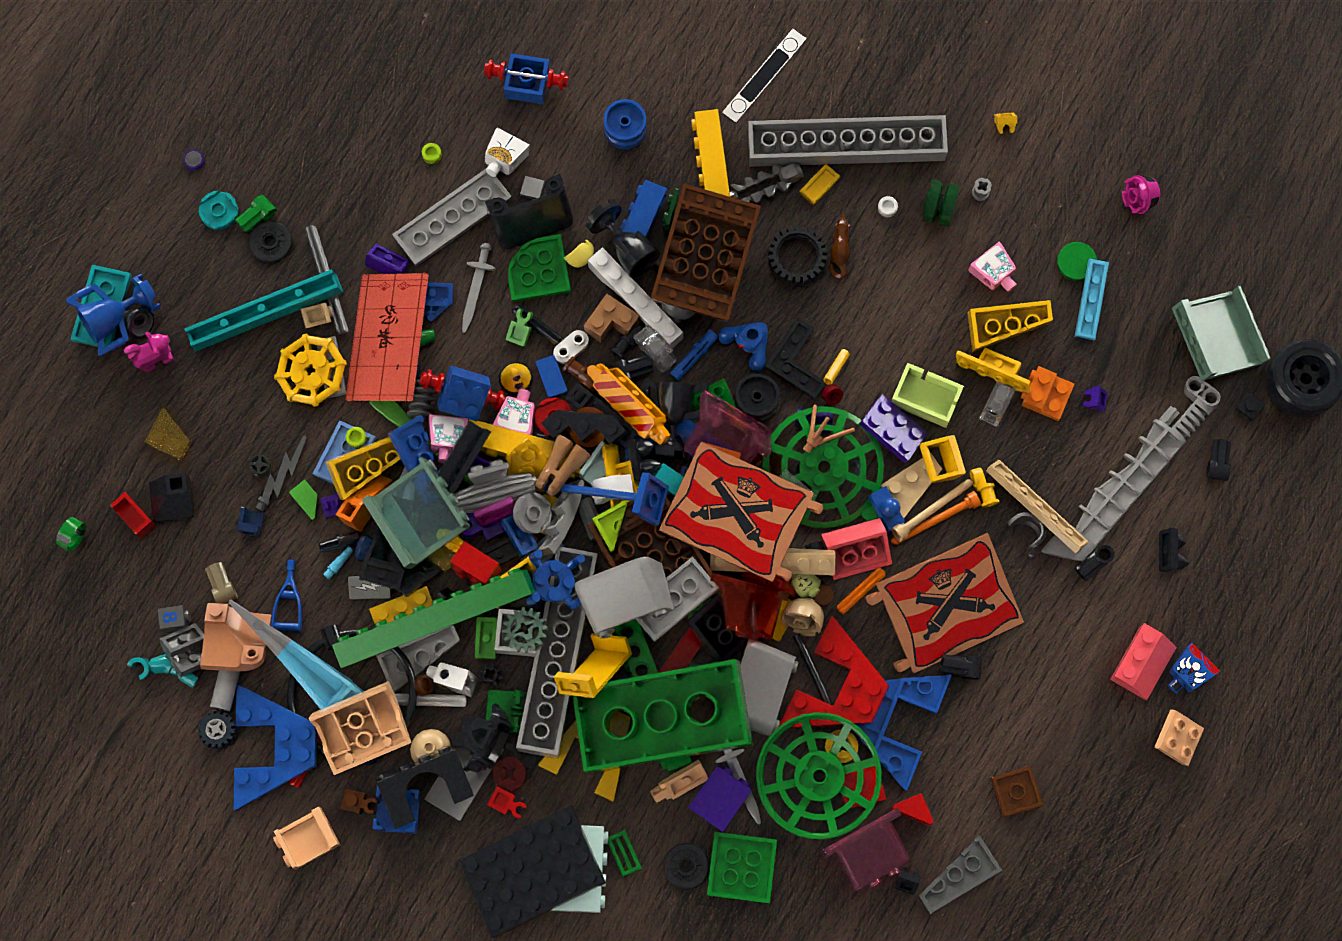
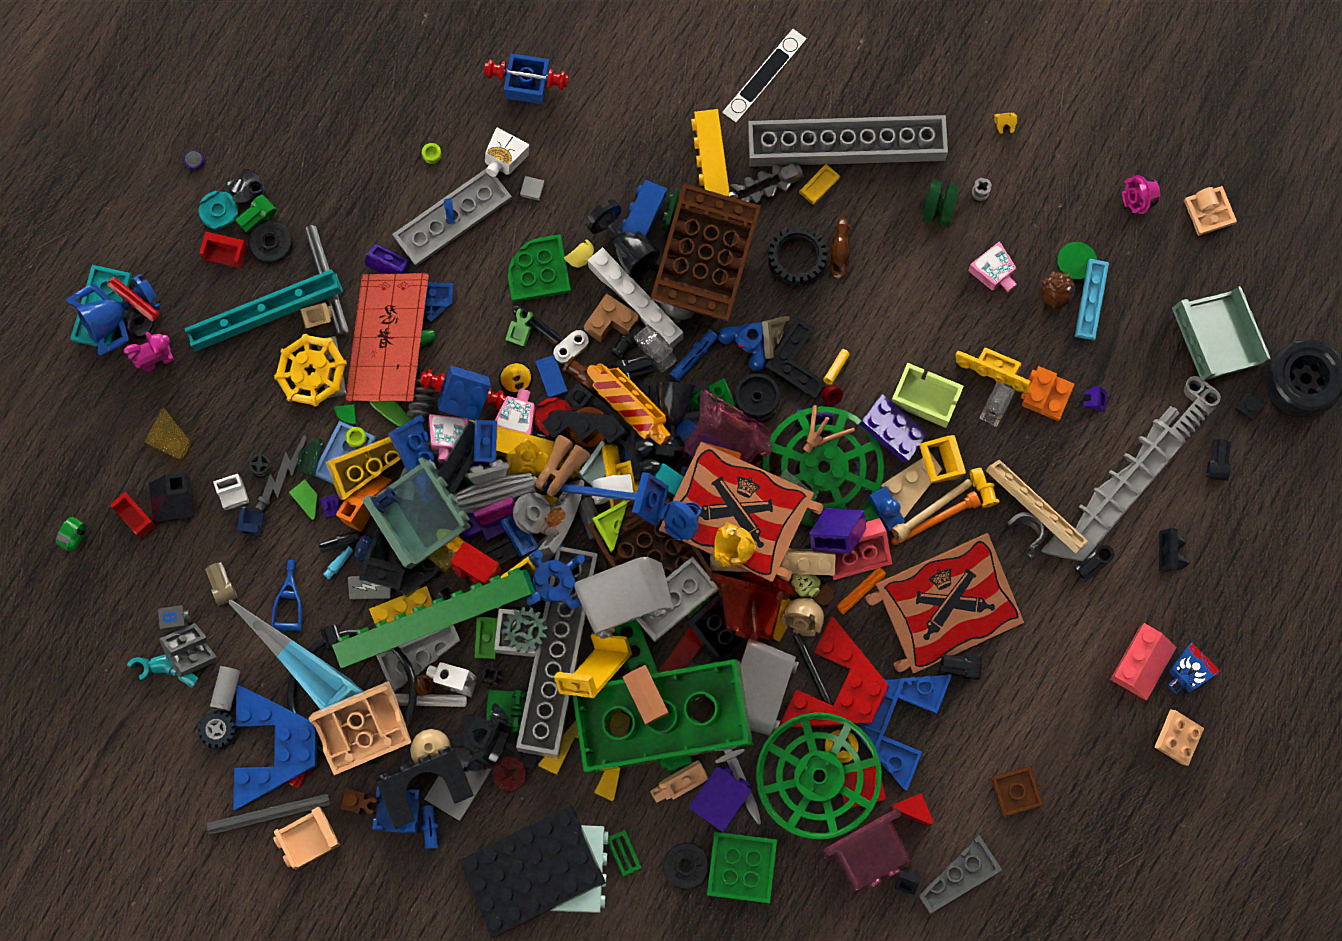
nougat slope [200,603,272,671] -> none
light grey sword [462,243,496,333] -> none
black windscreen [485,174,573,250] -> none
red plate [487,786,527,819] -> none
blue wheel [603,99,647,150] -> none
white tile [878,196,898,217] -> none
yellow wedge [968,300,1053,352] -> none
none -> red axle [108,277,159,321]
none -> red panel [199,232,247,269]
none -> dark grey axle [207,794,330,835]
none -> white piece [213,474,250,511]
none -> black plate [227,168,266,203]
none -> clear green tile [298,438,323,478]
none -> green tile [334,404,357,426]
none -> dark blue bush [371,486,399,513]
none -> blue pin [421,805,438,849]
none -> blue tile [444,198,455,224]
none -> blue plate [474,420,497,462]
none -> clear orange tile [545,507,565,527]
none -> nougat piece [623,665,669,724]
none -> blue tile [660,501,701,541]
none -> yellow helmet [714,522,756,567]
none -> dark tan tile [762,316,790,359]
none -> dark purple brick [809,508,867,554]
none -> reddish brown hair [1041,271,1075,308]
none -> light nougat plate [1184,186,1237,236]

